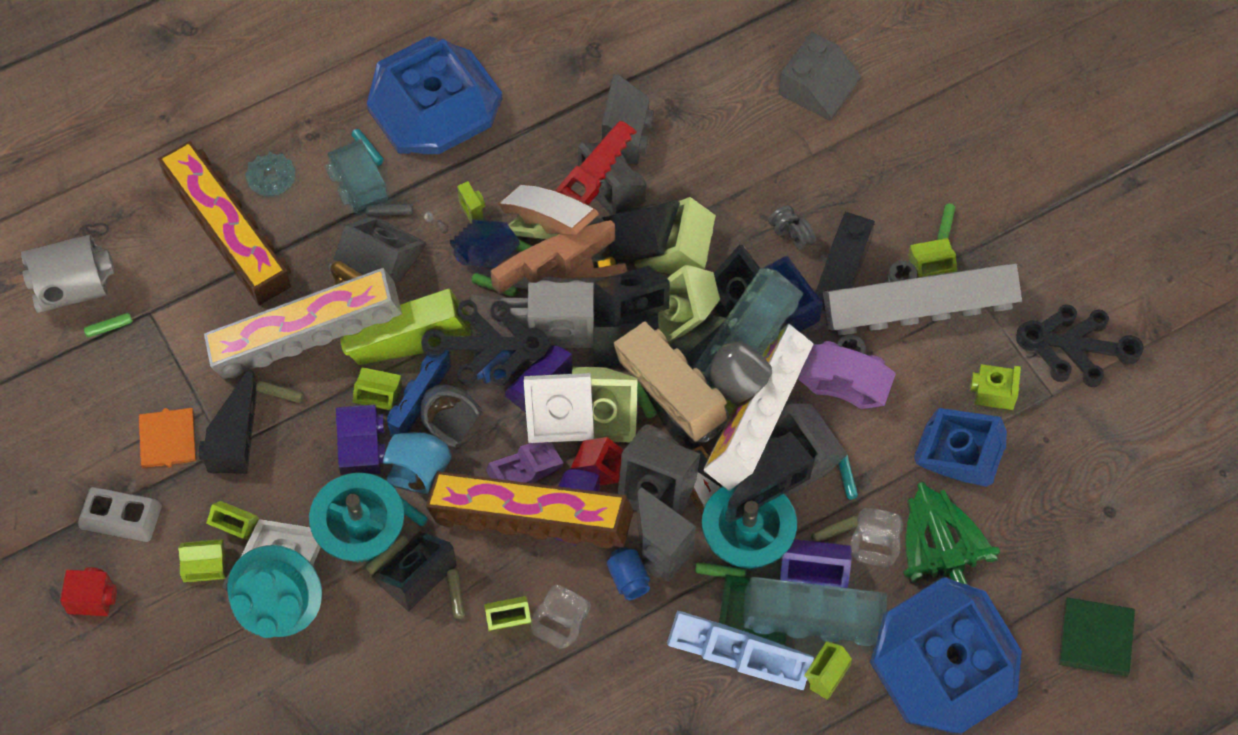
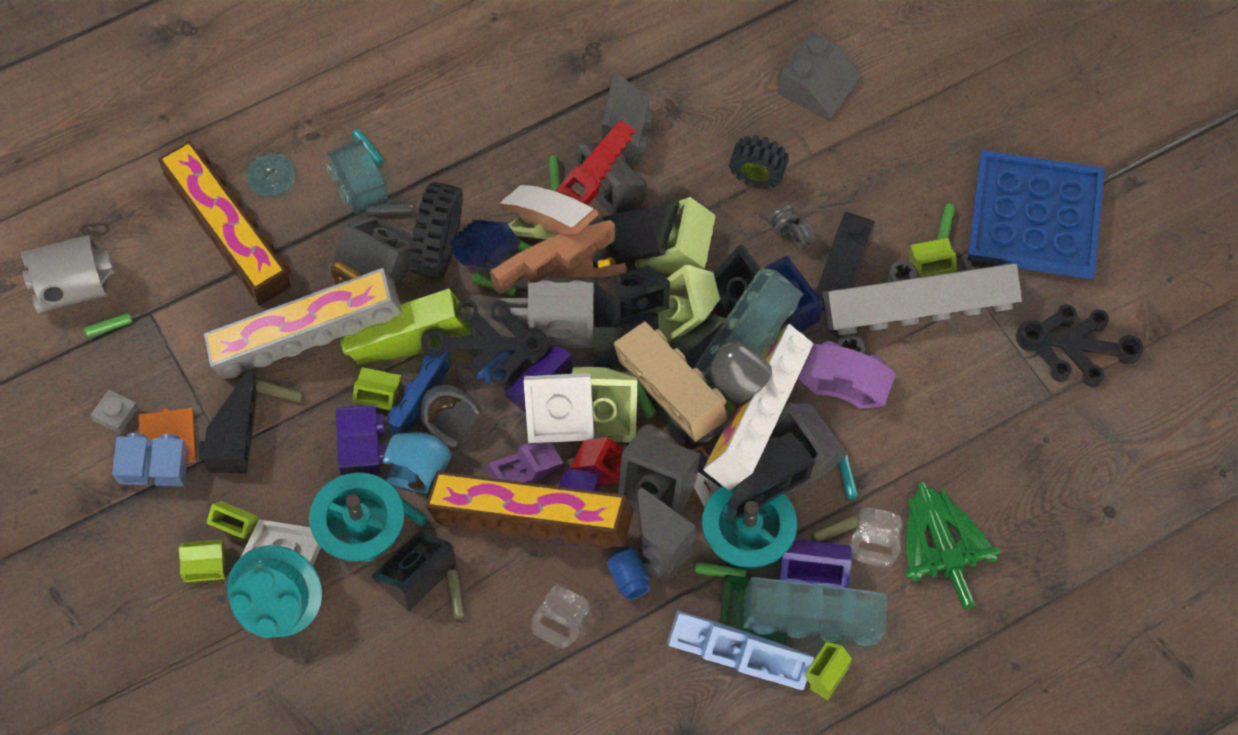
red brick [60,567,117,616] -> none
light grey piece [78,487,162,542] -> none
olive piece [365,534,409,574] -> none
blue piece [367,36,502,154] -> none
lime plate [457,181,486,226] -> none
lime piece [484,596,531,631] -> none
blue piece [870,577,1022,734] -> none
blue slope [914,408,1007,487] -> none
lime brick [970,364,1021,410] -> none
dark green tile [1058,597,1135,677] -> none
none -> light grey plate [91,389,138,434]
none -> medium blue piece [112,433,189,487]
none -> black tyre [409,181,463,279]
none -> bright green piece [548,155,561,191]
none -> black wheel [729,135,789,189]
none -> blue plate [967,150,1105,280]

